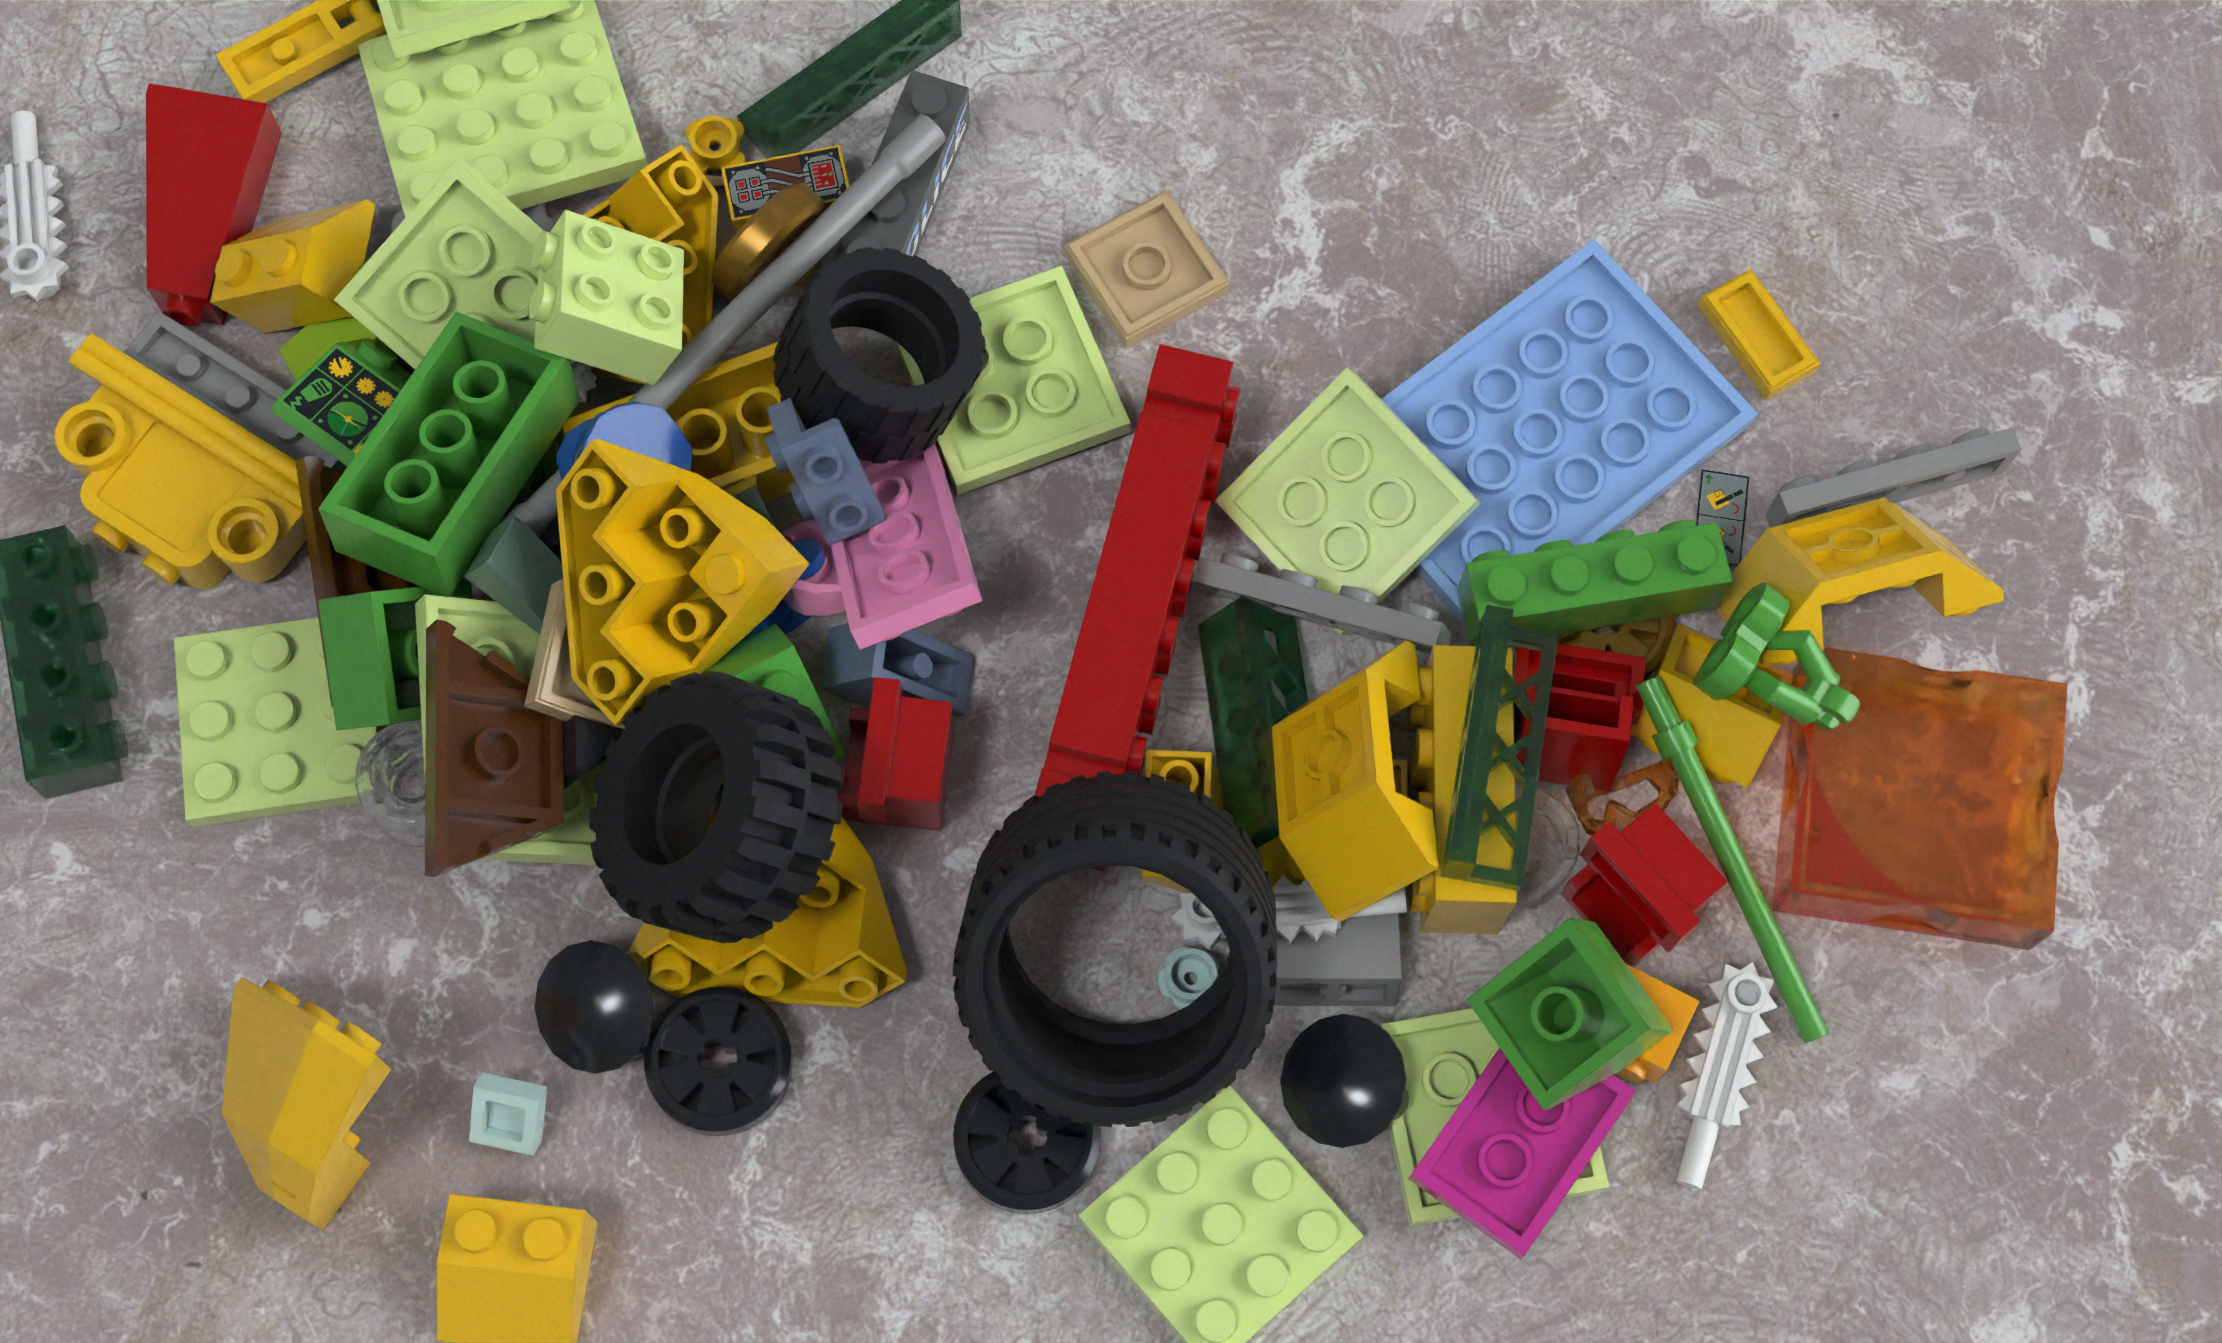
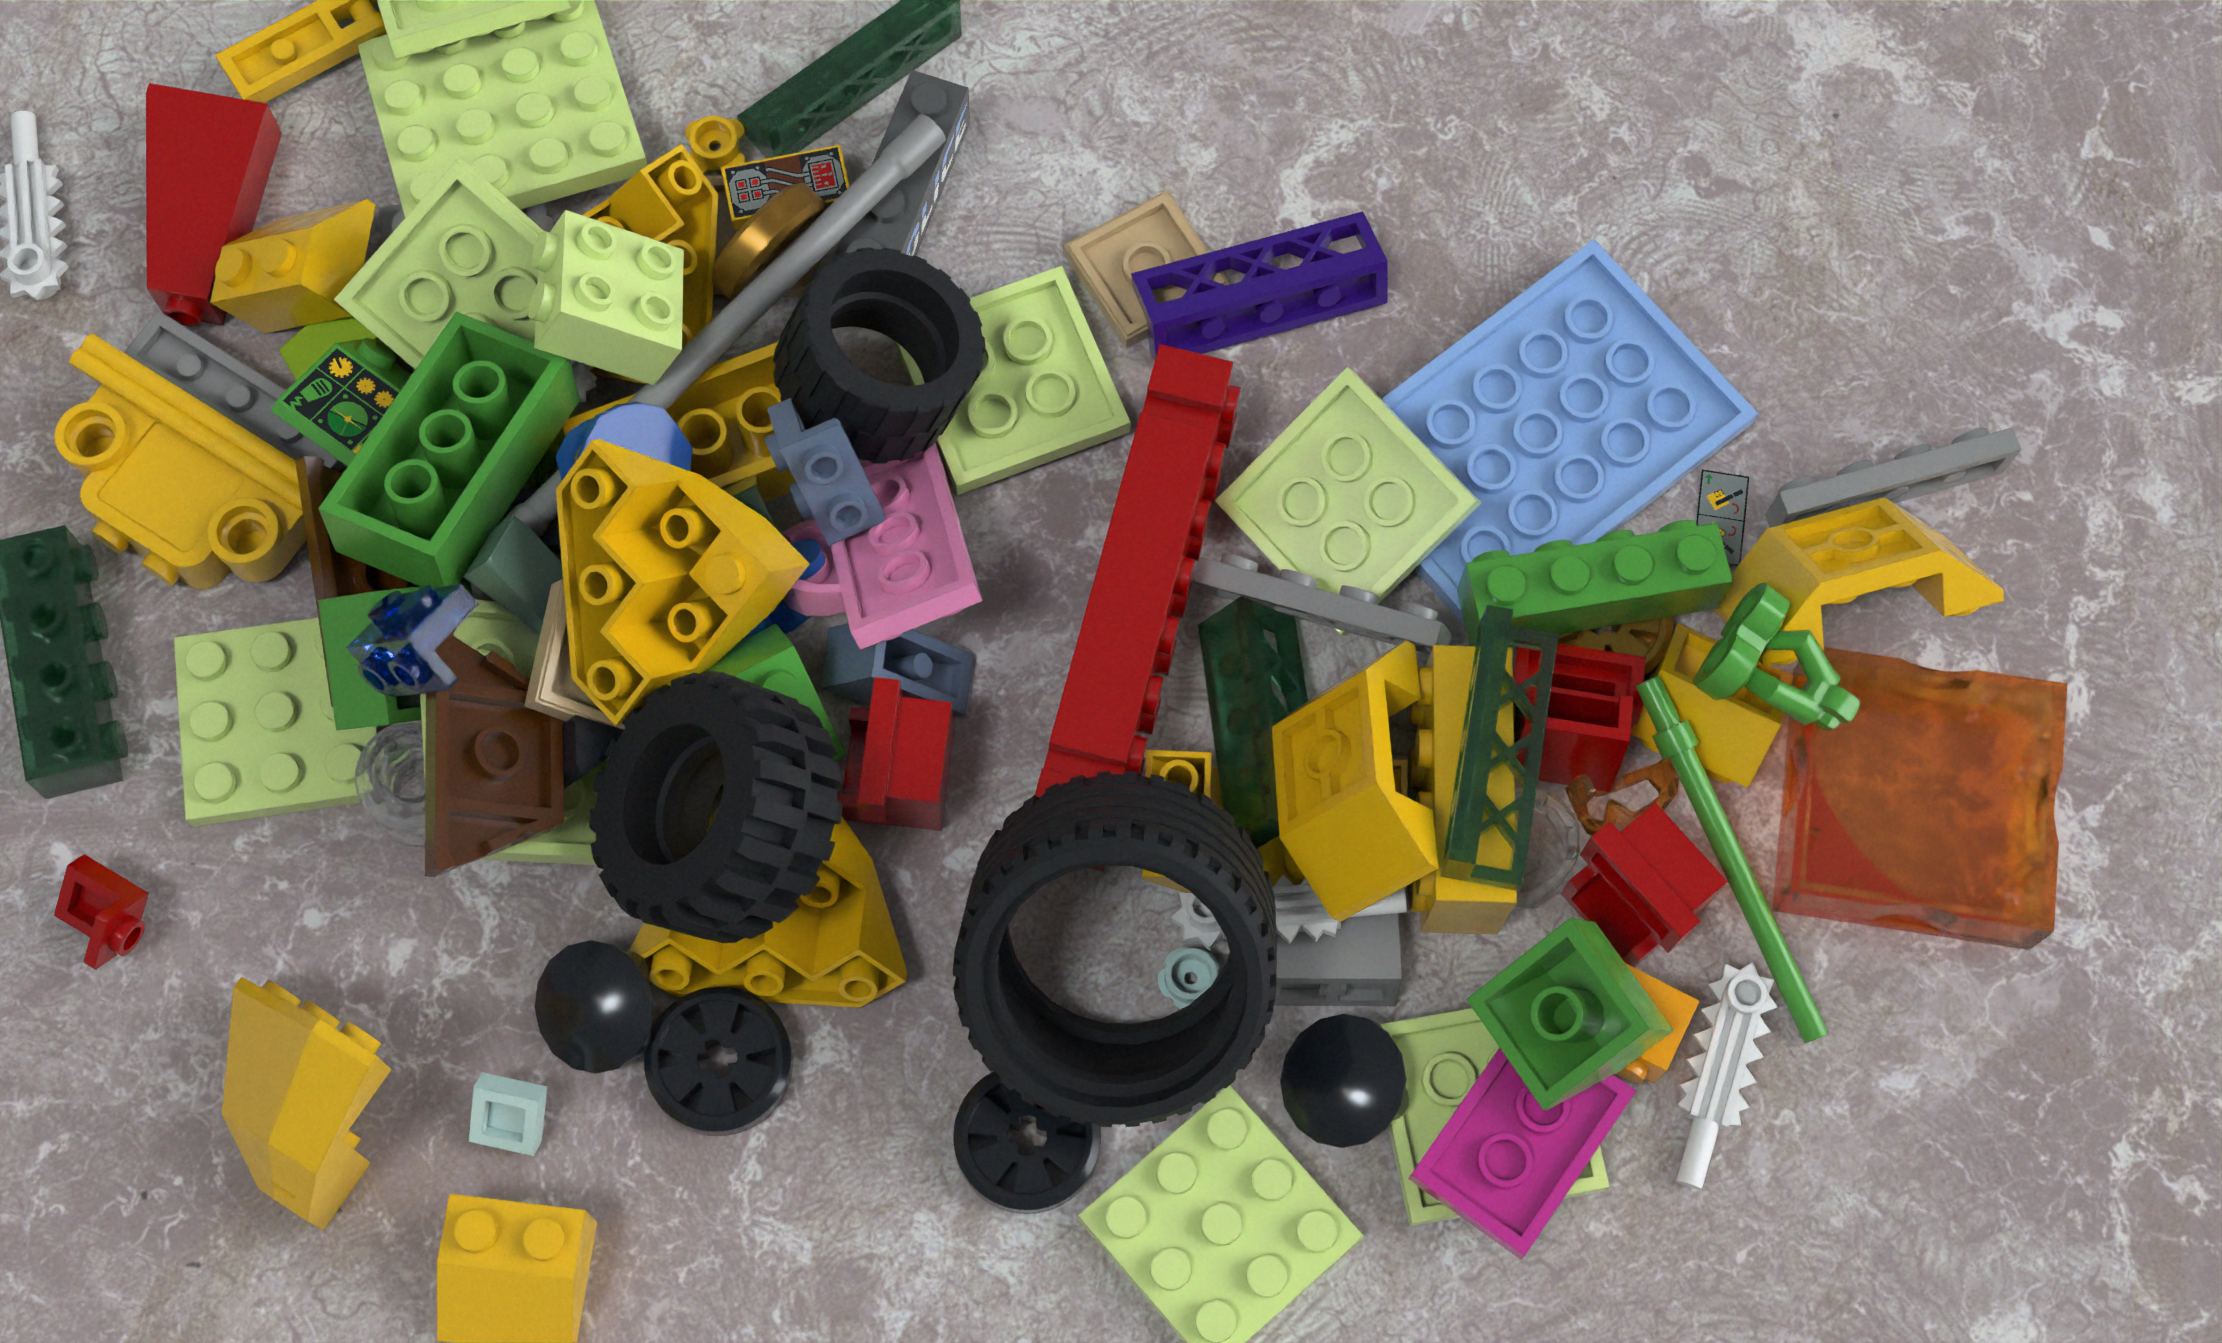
yellow tile [1697,269,1821,401] -> none
none -> red bracket [54,854,149,970]
none -> bracket [346,584,479,697]
none -> dark purple fence [1131,211,1388,361]

